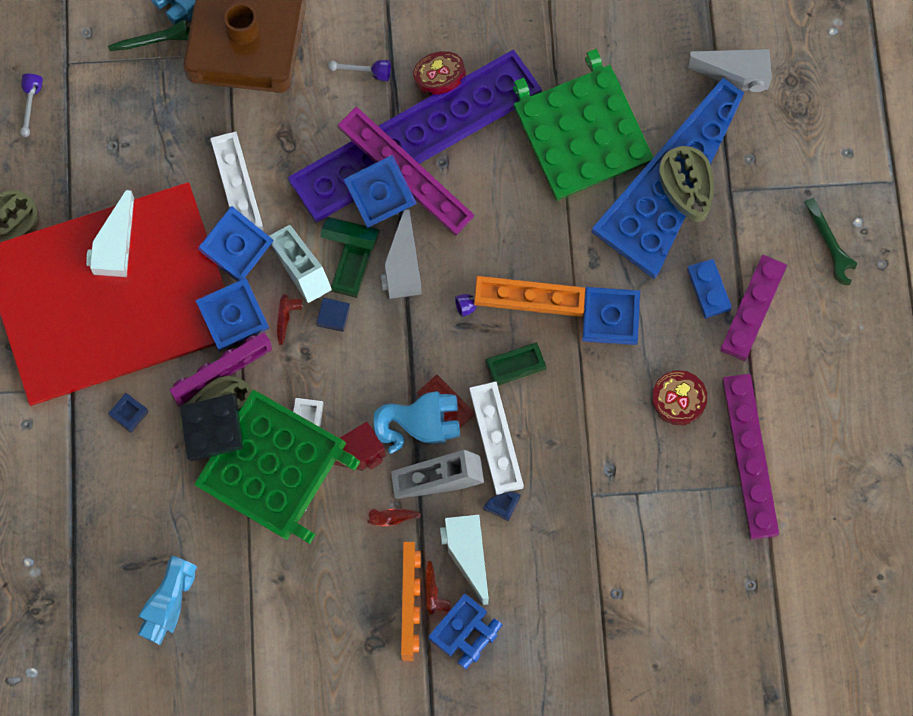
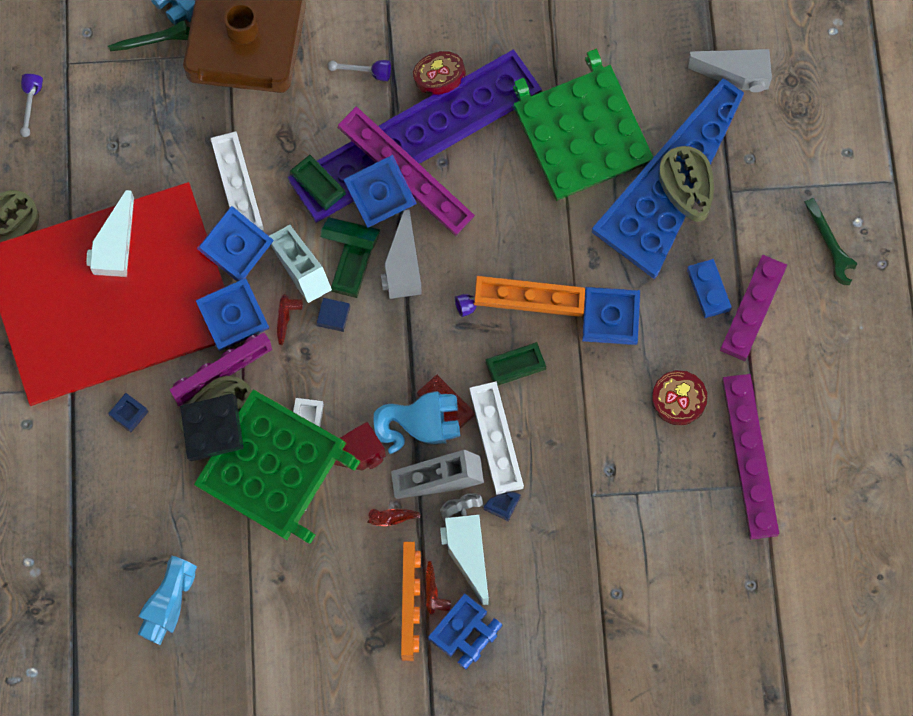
none -> dark green tile [290,155,346,211]
none -> light grey piece [440,493,484,521]

